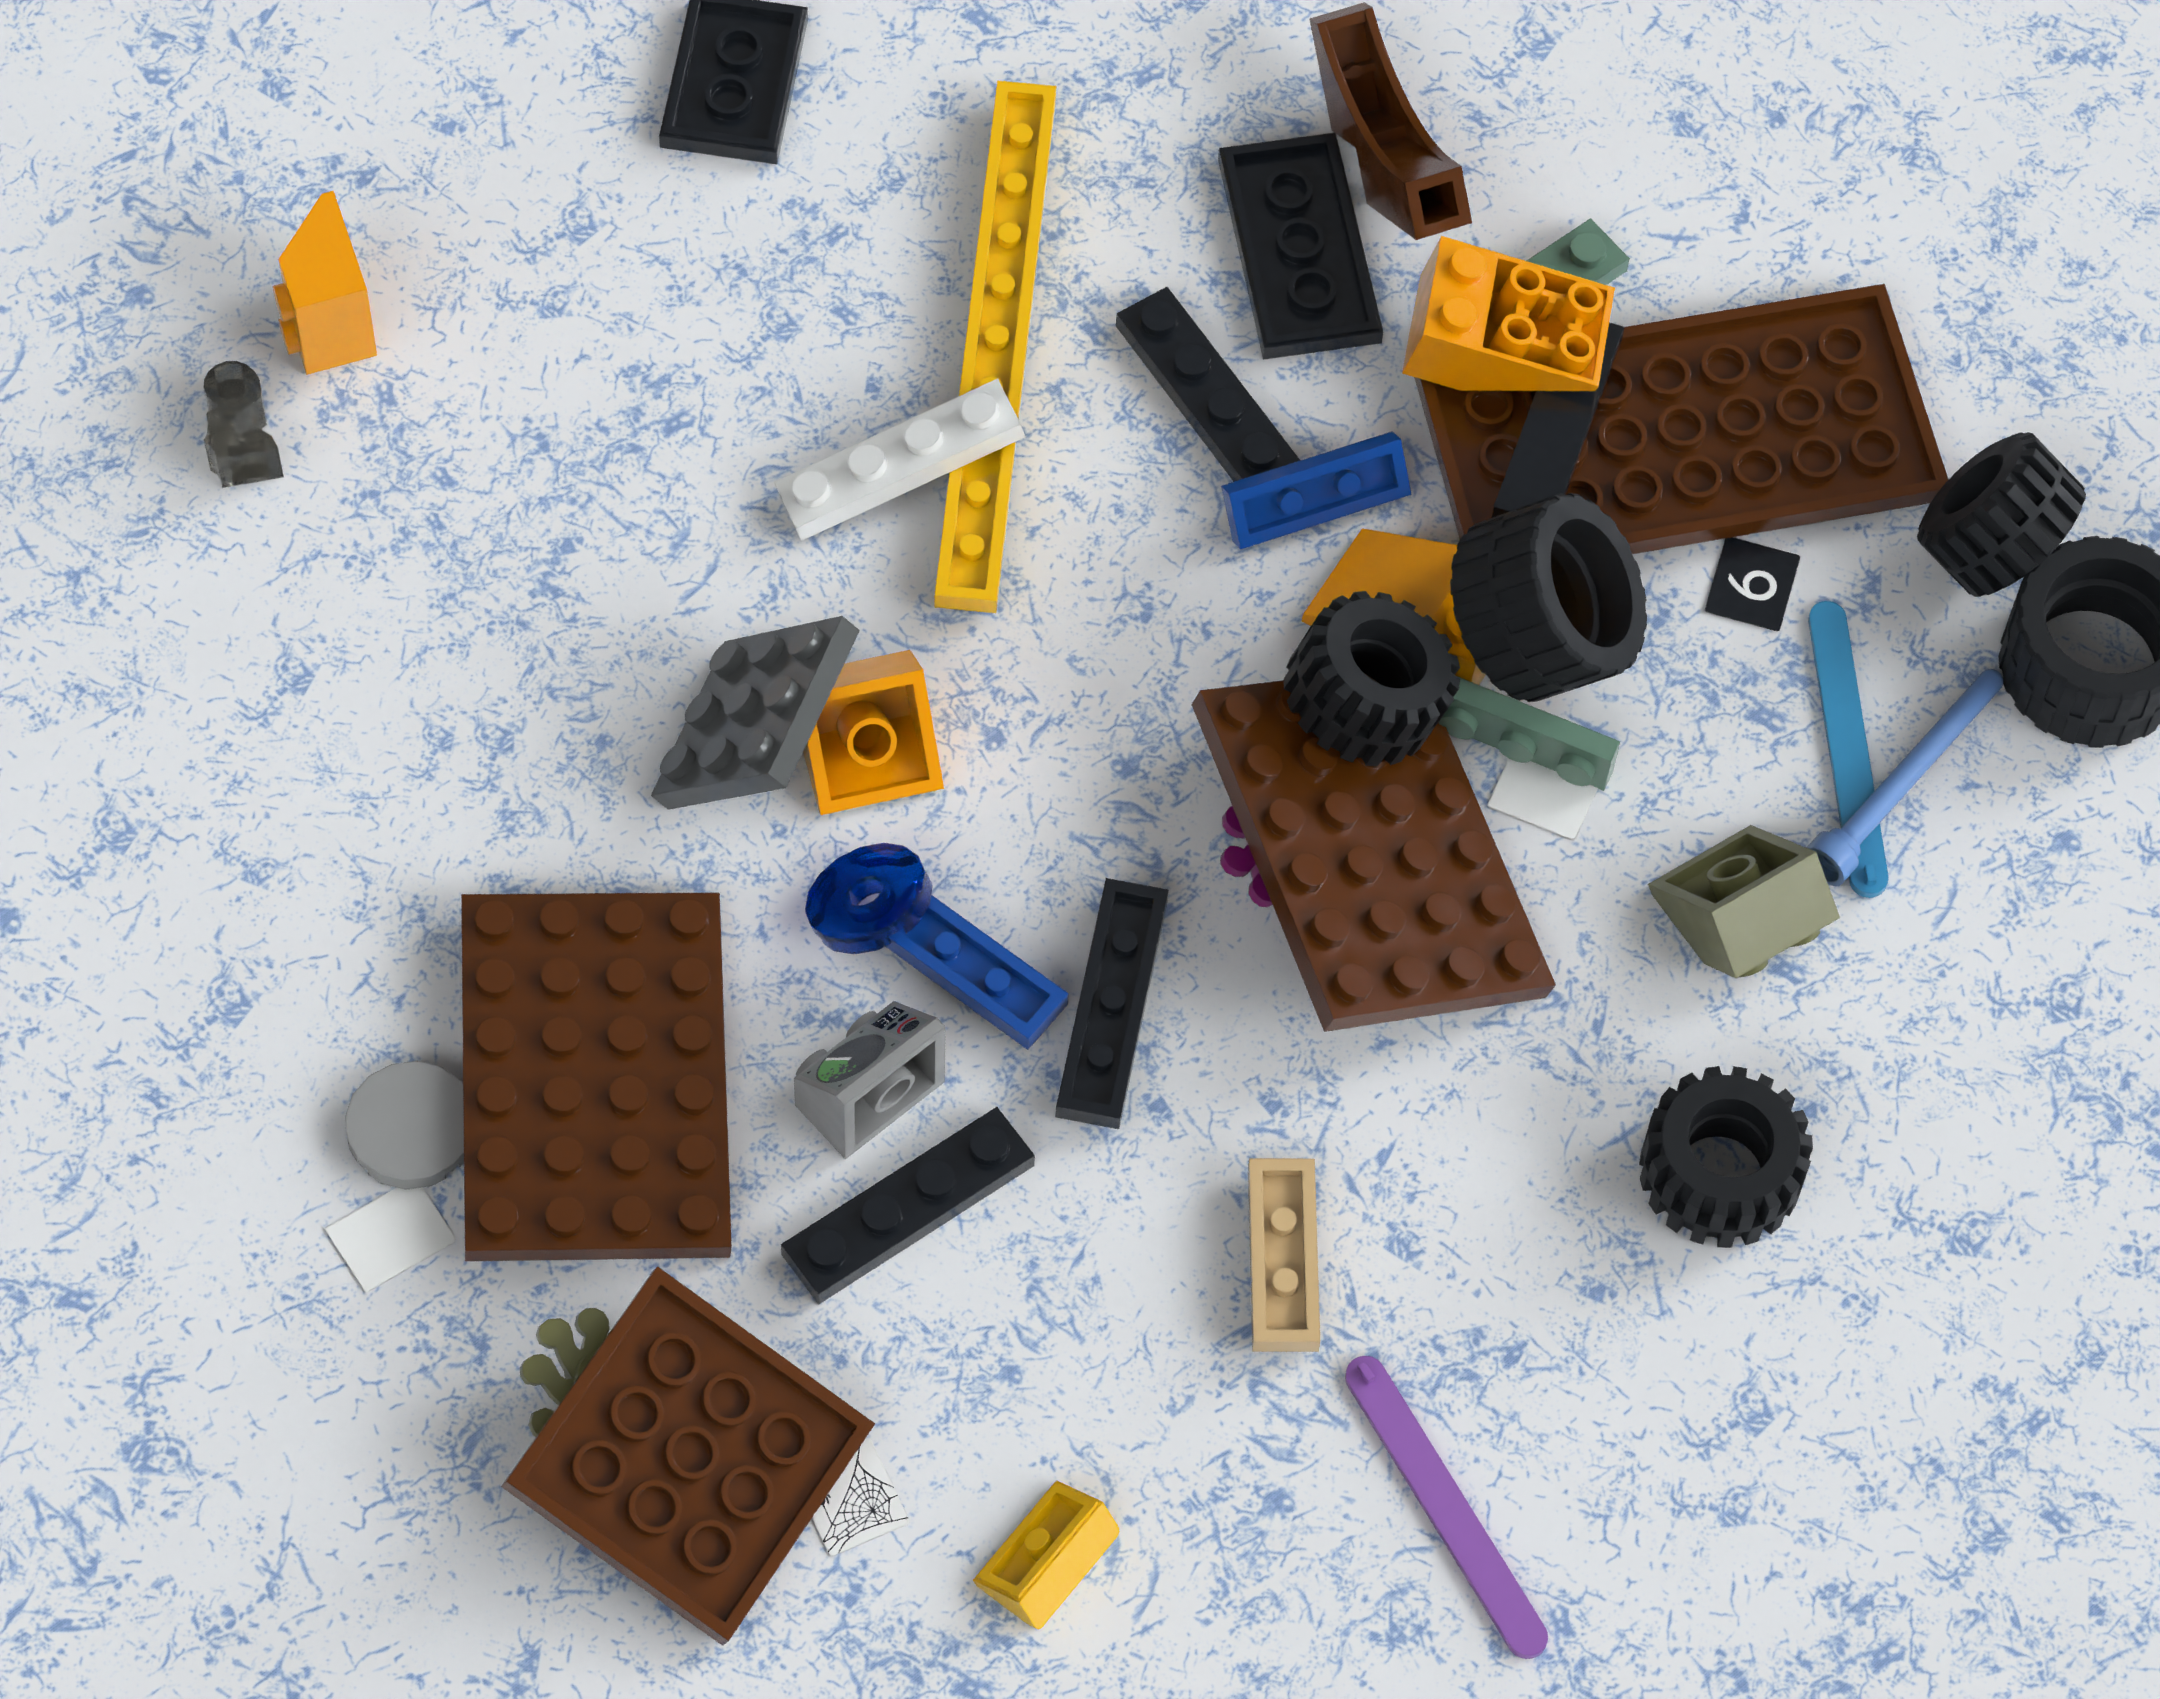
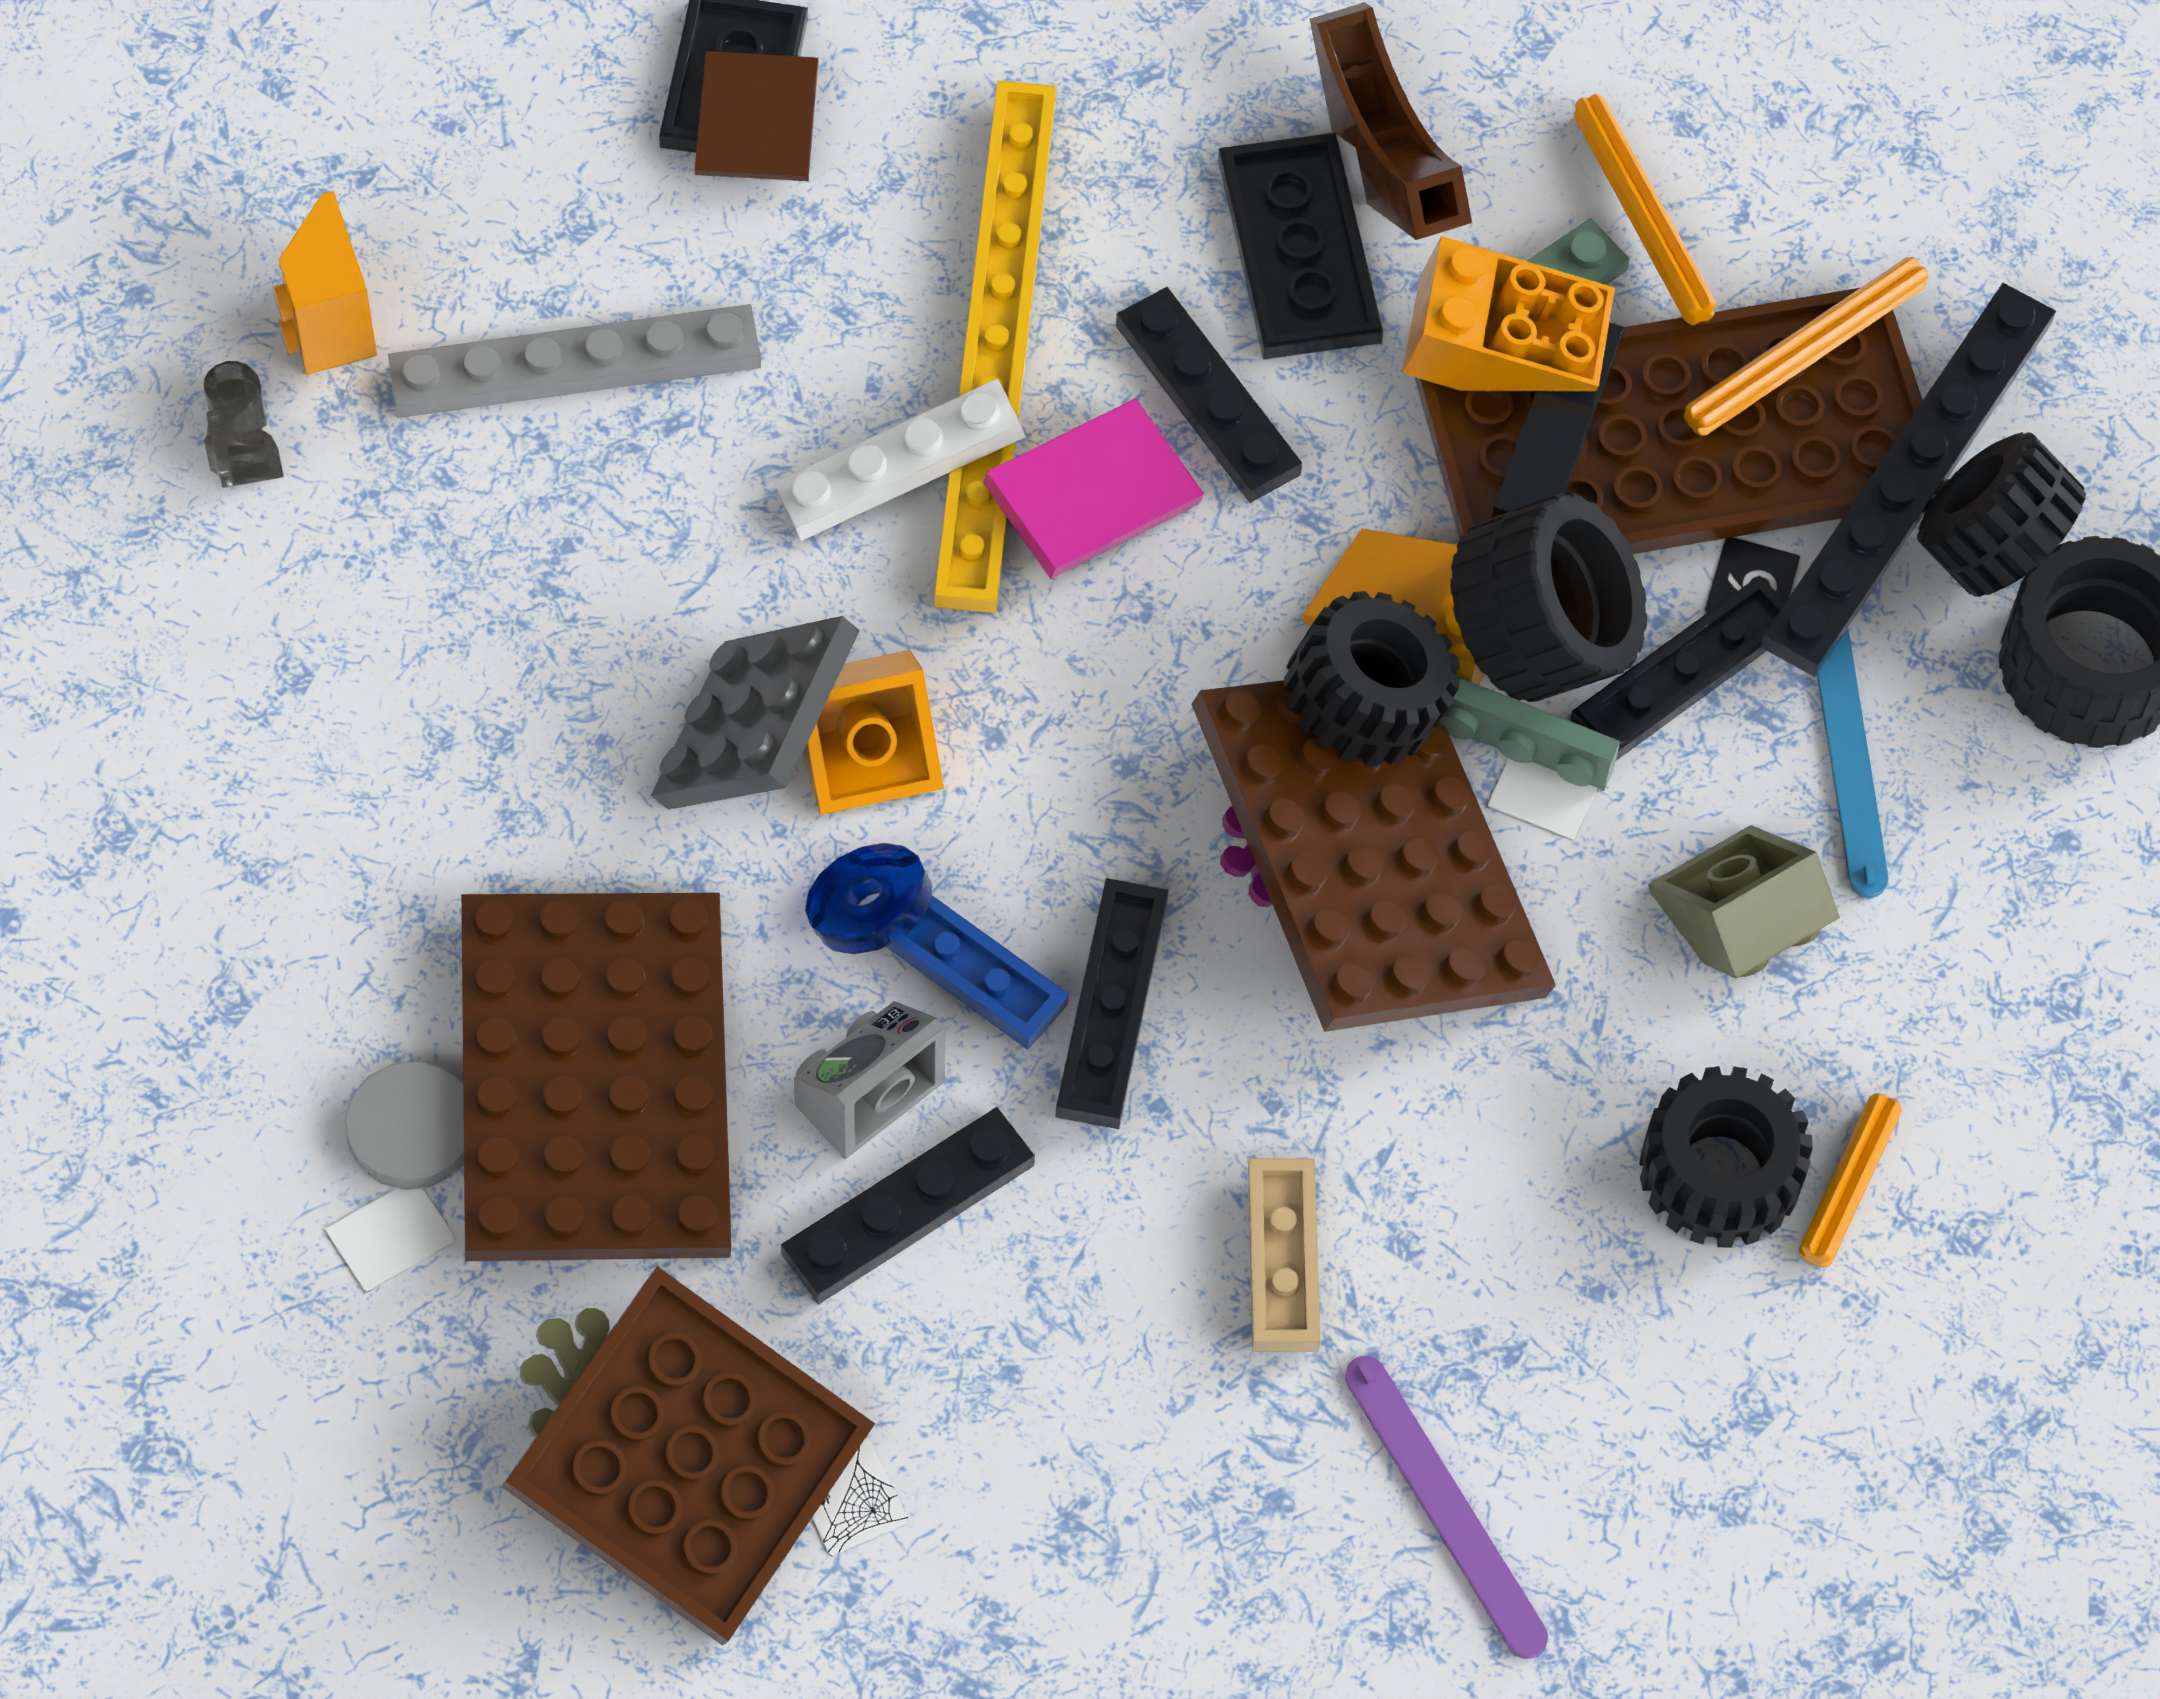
yellow slope [973,1480,1120,1629] -> none
blue plate [1221,431,1412,550] -> none
medium blue piece [1806,669,2003,887] -> none
none -> light grey plate [388,304,761,418]
none -> reddish brown piece [695,51,819,181]
none -> dark pink tile [983,398,1204,579]
none -> black tile [1570,575,1785,761]
none -> light orange axle [1574,94,1716,325]
none -> light orange axle [1684,257,1929,436]
none -> black plate [1760,283,2056,677]
none -> light orange axle [1799,1093,1902,1268]

